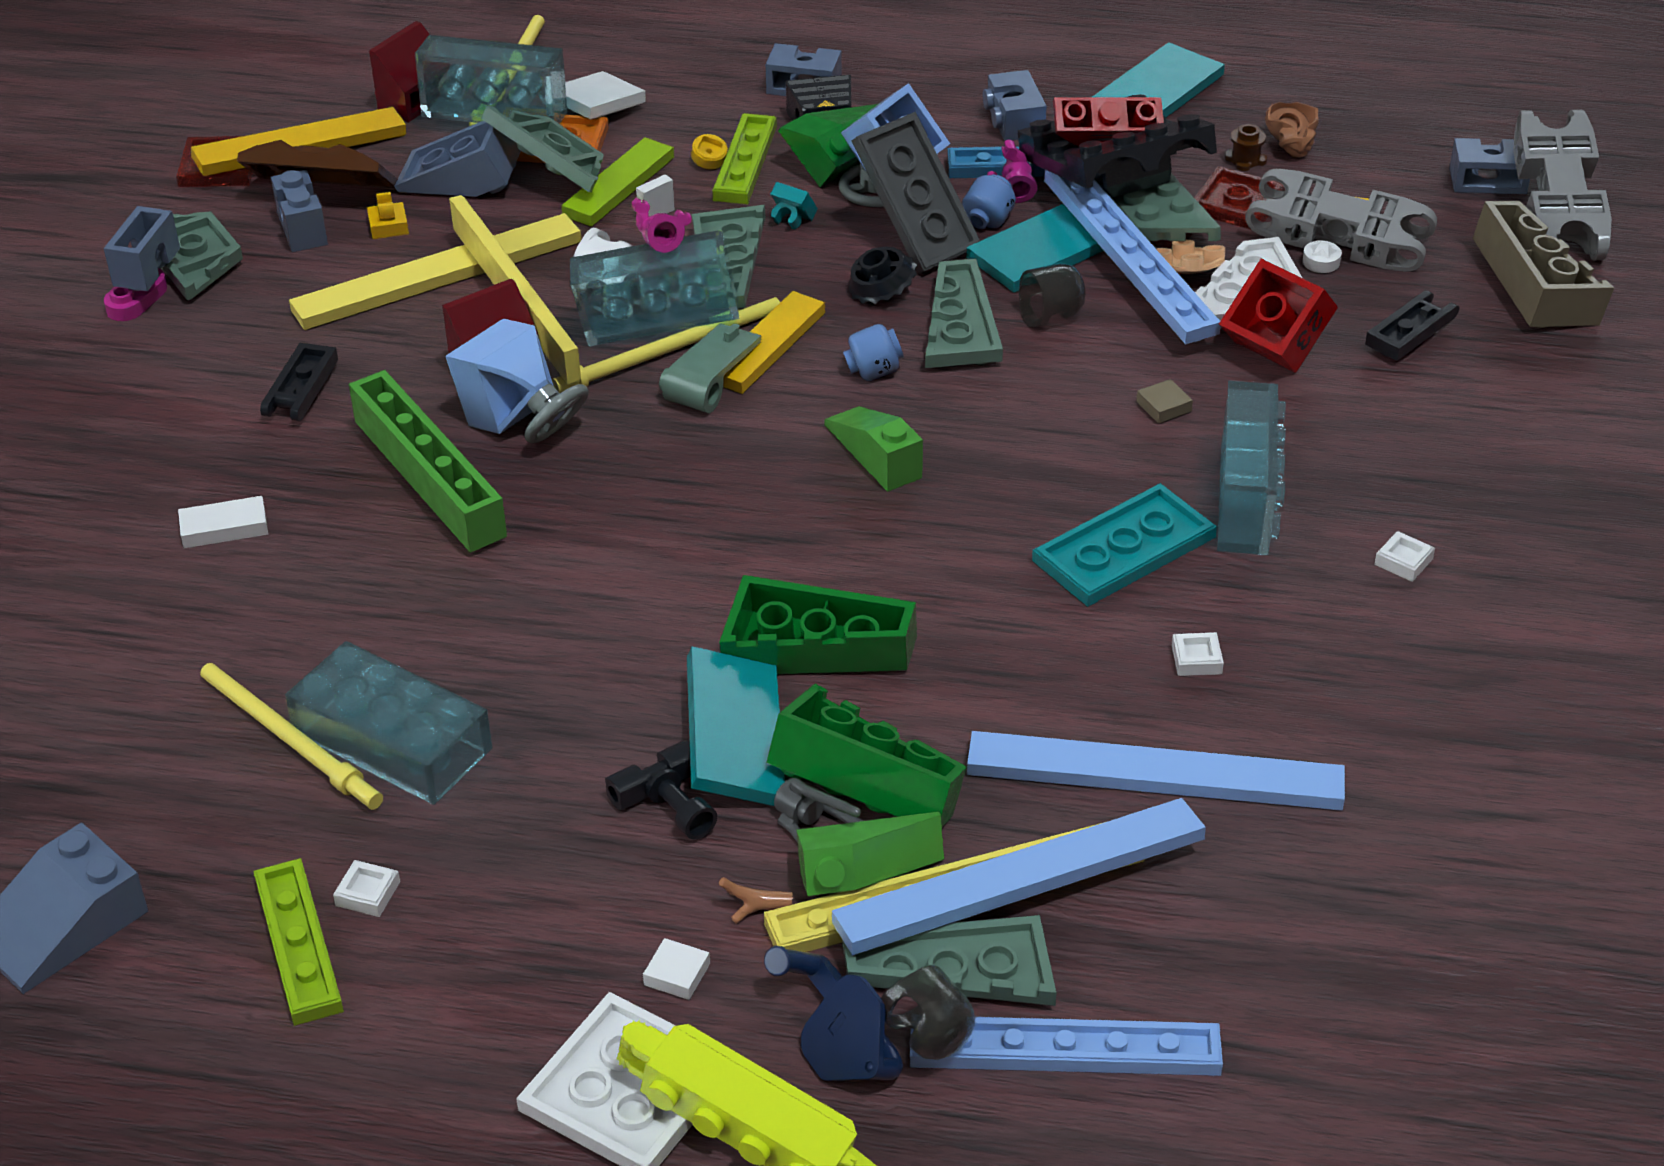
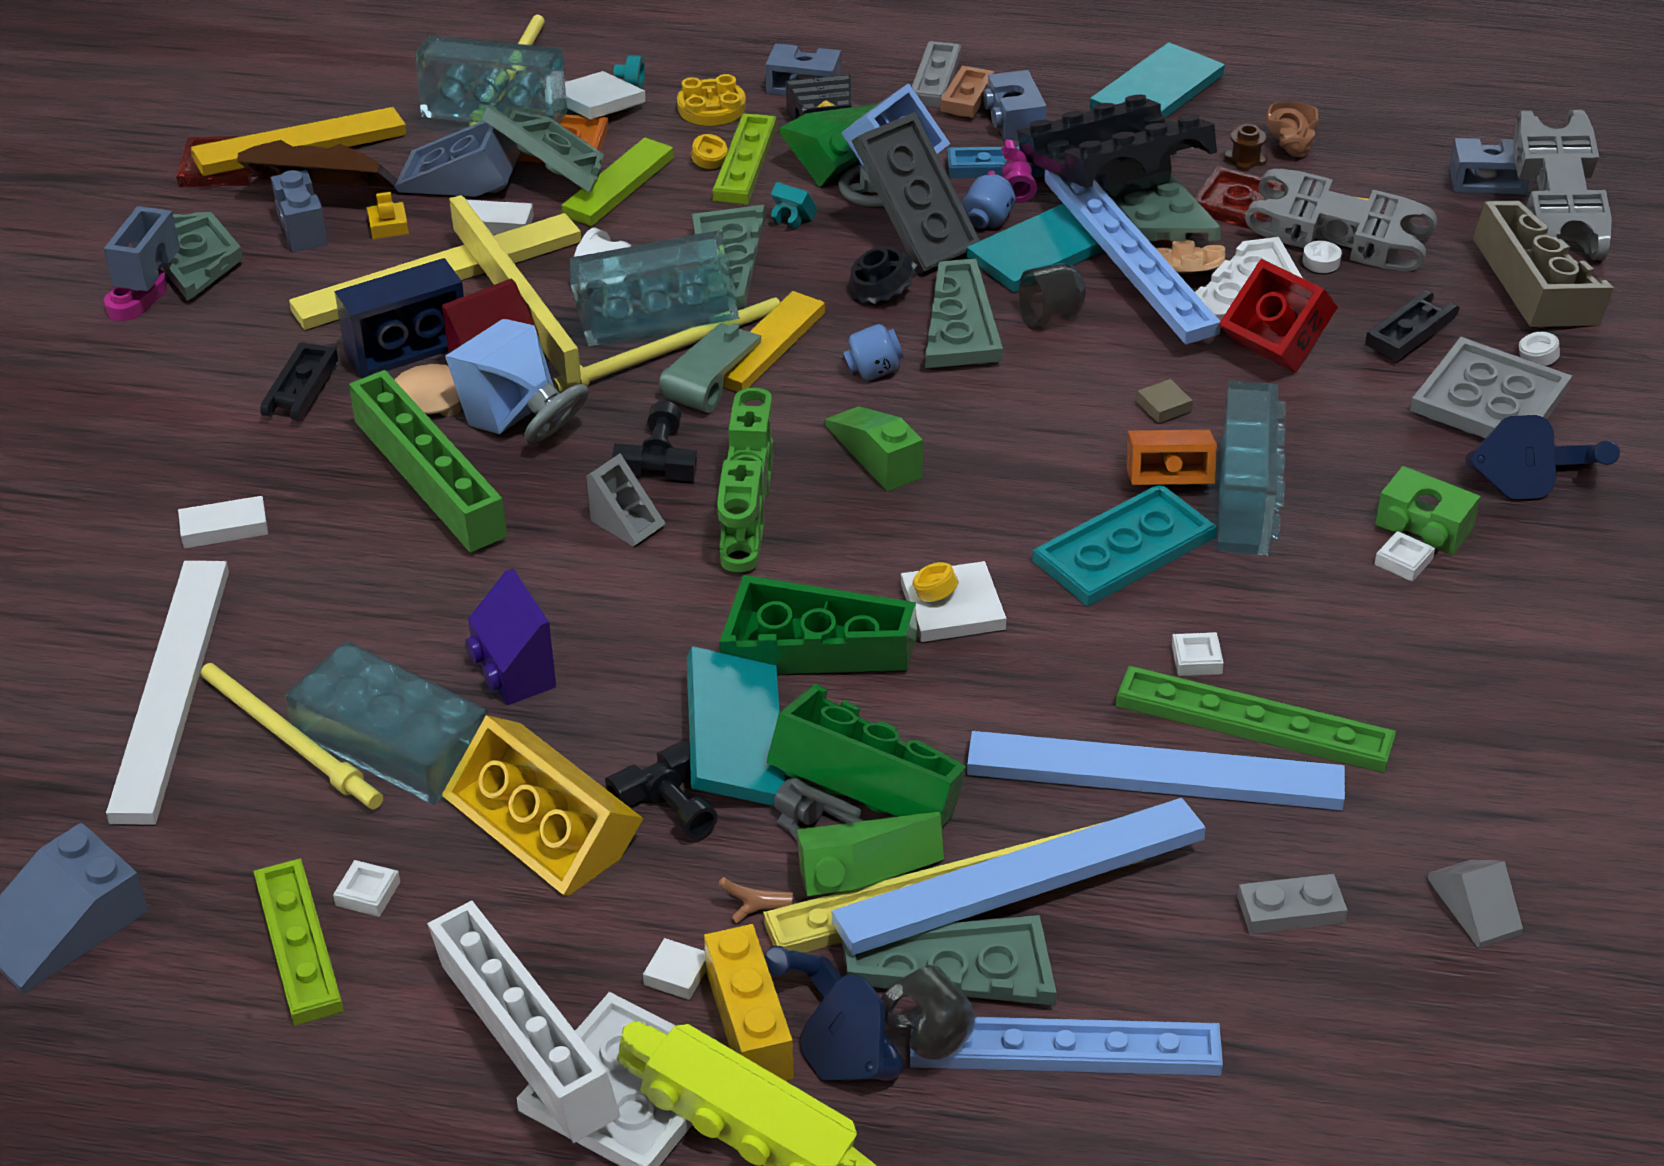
dark red slope [369,21,454,123] -> none
dark pink piece [632,198,692,253] -> none
white tile [636,174,675,216] -> none
red slope [1053,97,1164,147] -> none
none -> white tile [106,561,229,825]
none -> dark blue brick [334,258,464,379]
none -> light nougat dish [394,364,462,416]
none -> white brick [427,901,621,1143]
none -> yellow slope [442,715,644,896]
none -> dark purple slope [465,569,556,705]
none -> white tile [467,200,534,234]
none -> light grey slope [586,453,666,546]
none -> black bar [612,401,697,481]
none -> teal tile [614,55,646,89]
none -> yellow tile [677,74,746,126]
none -> yellow brick [704,924,794,1081]
none -> bright green piece [717,388,774,572]
none -> white tile [901,561,1006,642]
none -> light grey tile [912,41,961,108]
none -> yellow tile [912,562,959,602]
none -> nougat plate [940,65,995,118]
none -> bright green tile [1116,666,1396,773]
none -> orange brick [1126,430,1217,485]
none -> light grey plate [1237,874,1348,934]
none -> bright green brick [1375,466,1481,556]
none -> light grey plate [1410,337,1572,438]
none -> light grey slope [1428,859,1523,949]
none -> dark blue piece [1465,415,1620,499]
none -> white tile [1519,332,1560,366]

